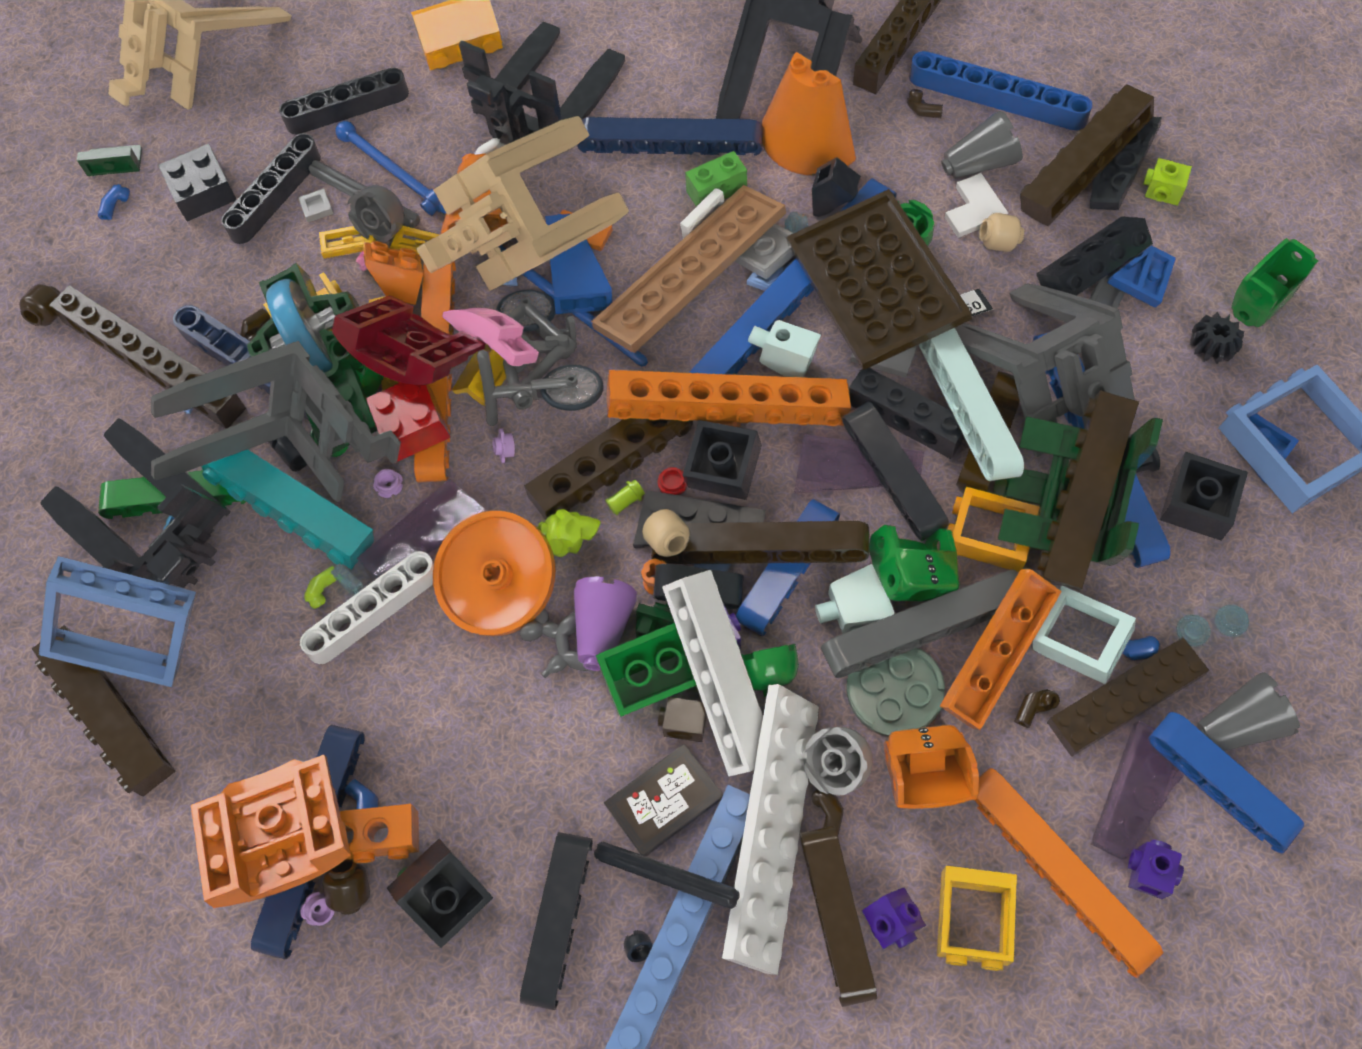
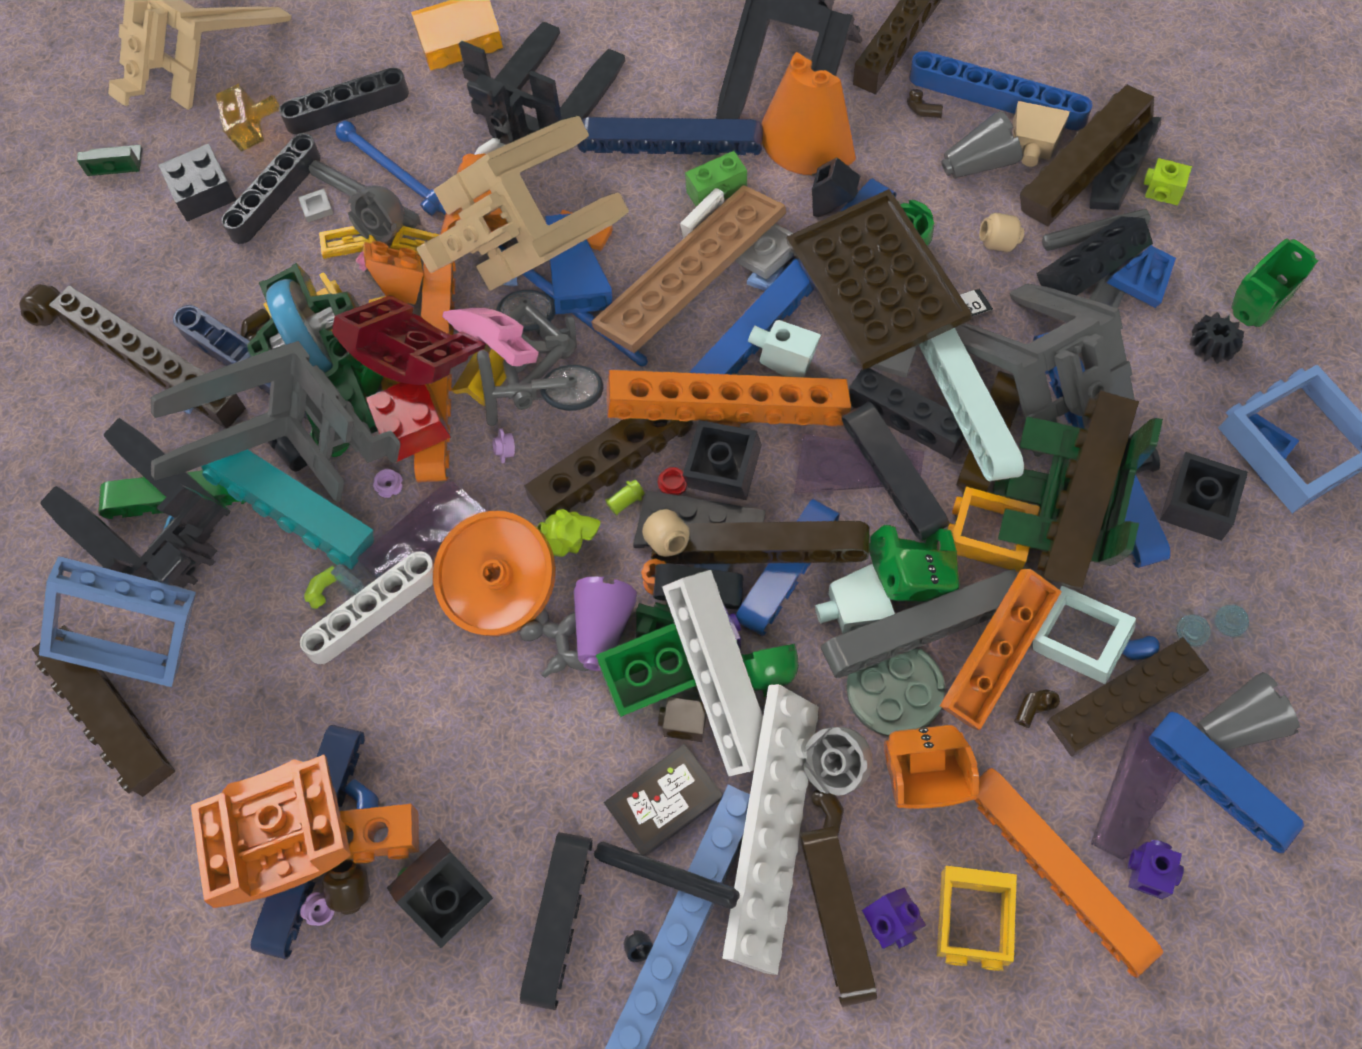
blue arm [98,184,130,220] -> none
clear light blue plate [785,211,808,233] -> none
white tile [944,173,1008,238] -> none
none -> clear yellow brick [215,83,280,152]
none -> tan torso [1013,101,1070,167]
none -> dark grey axle [1042,209,1151,251]

